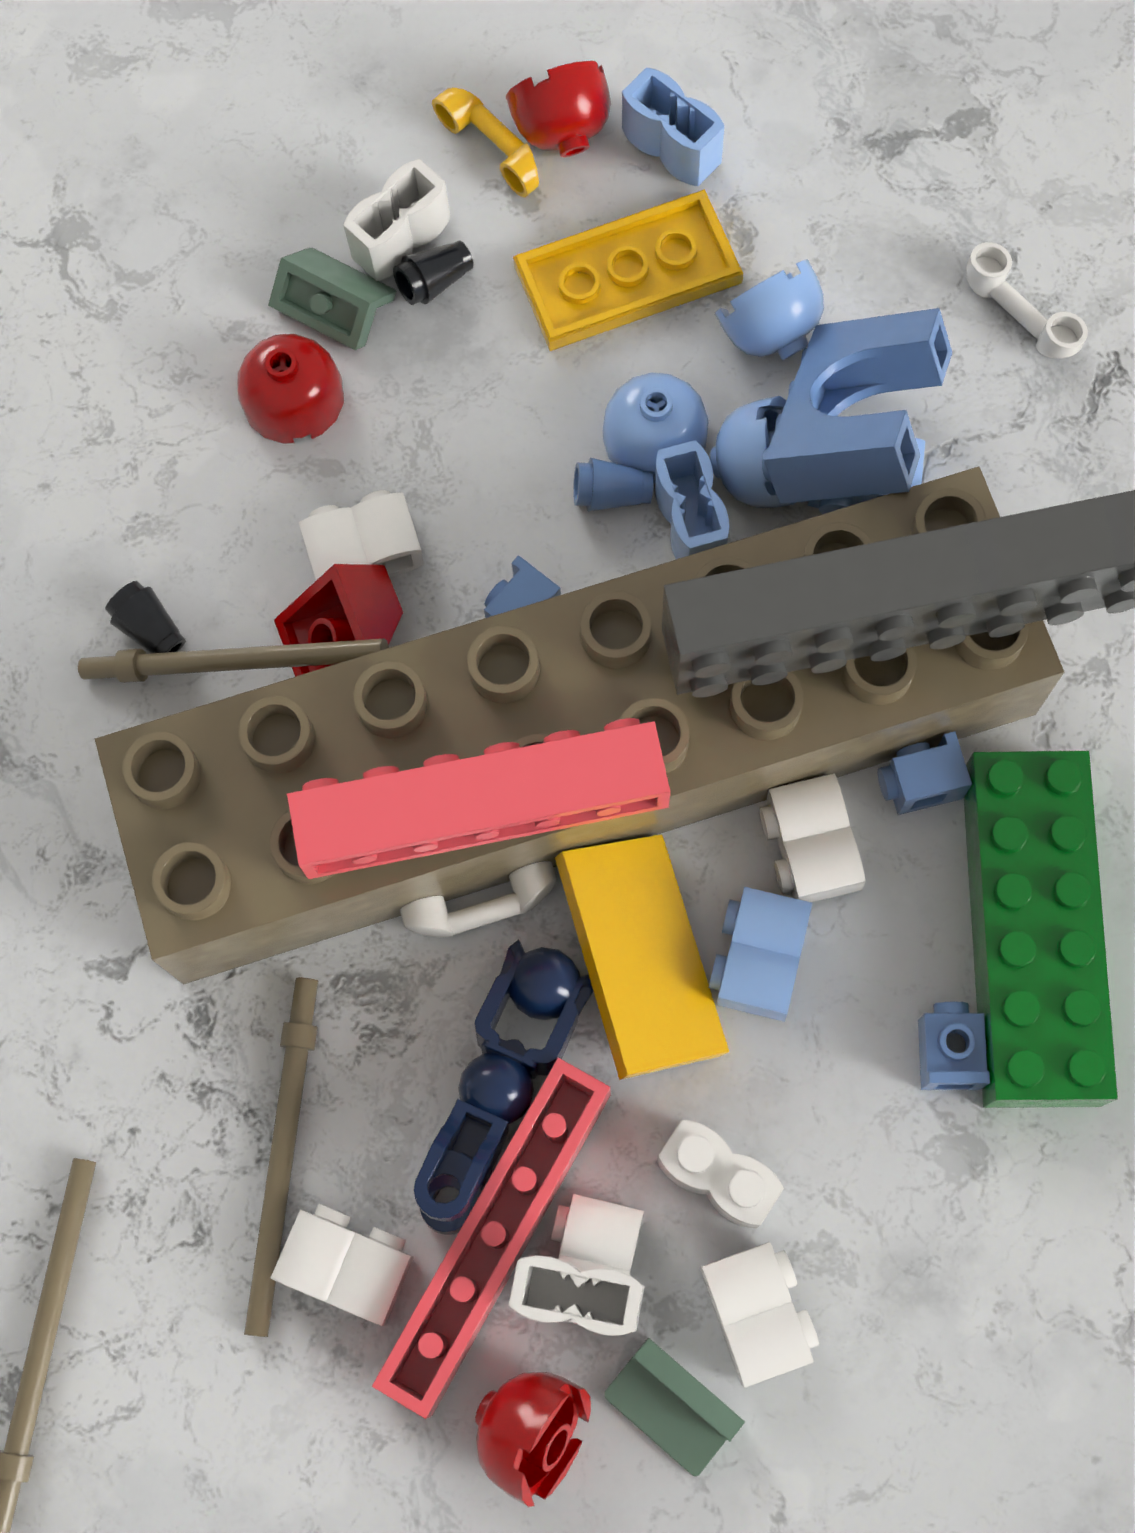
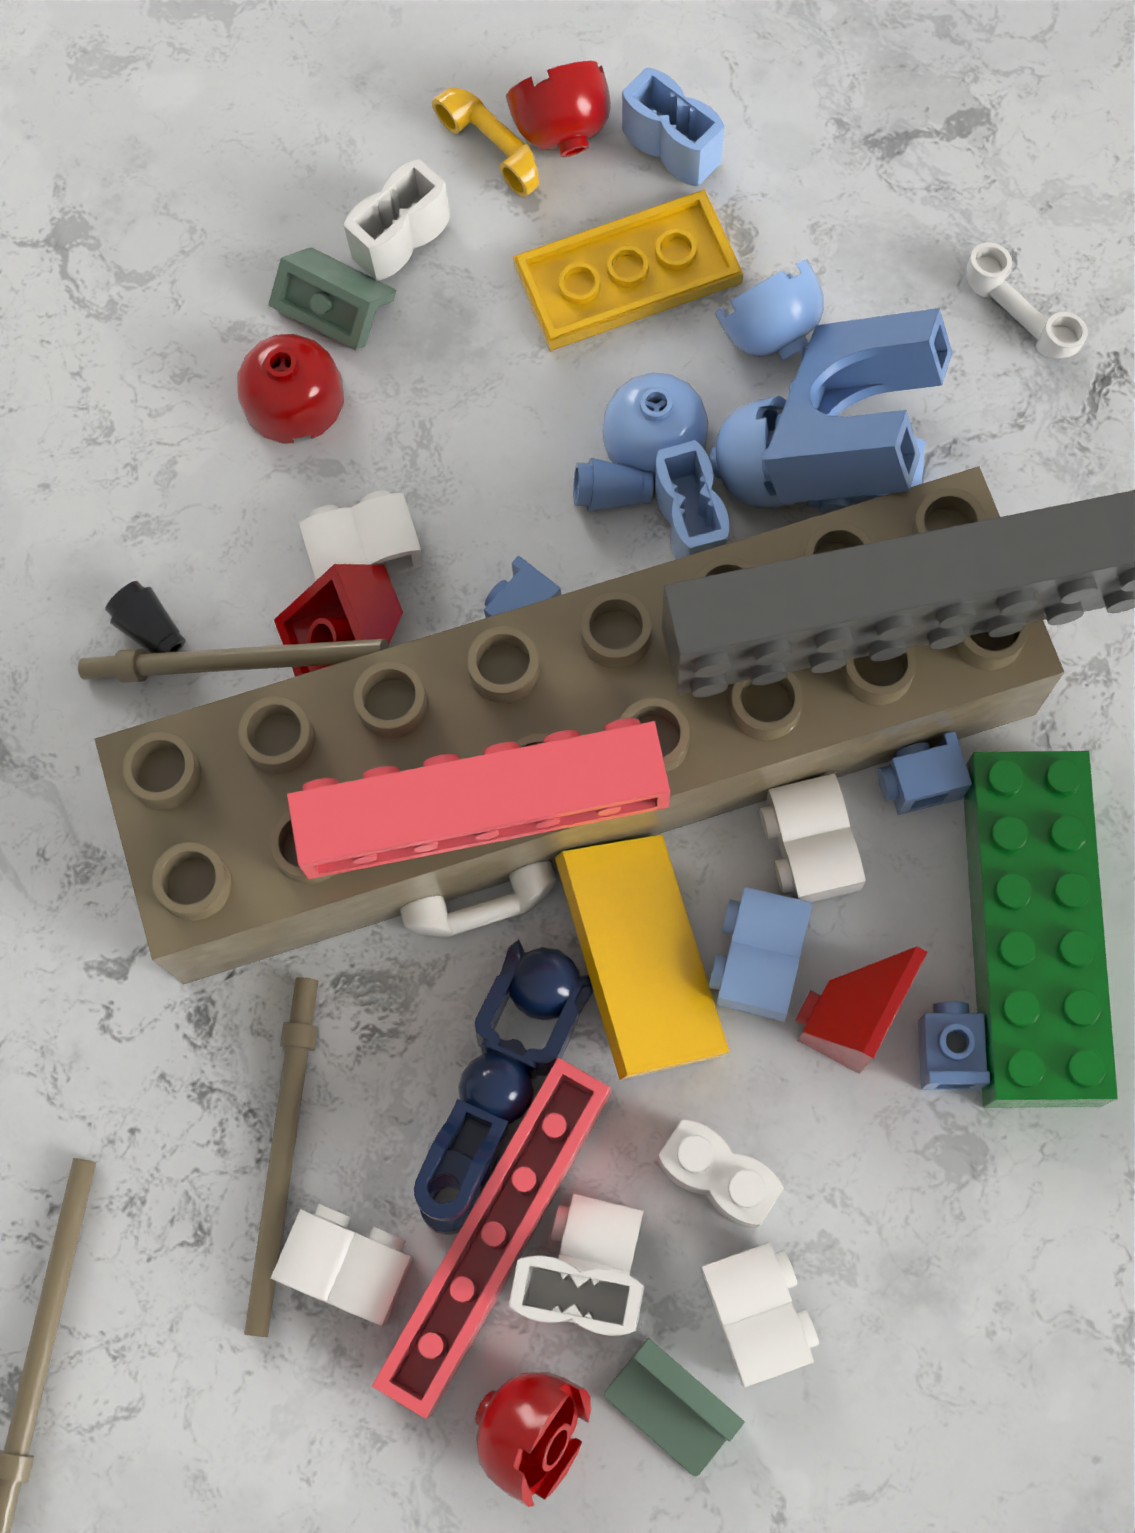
black cone [393,240,474,305] -> none
none -> red slope [795,946,928,1074]

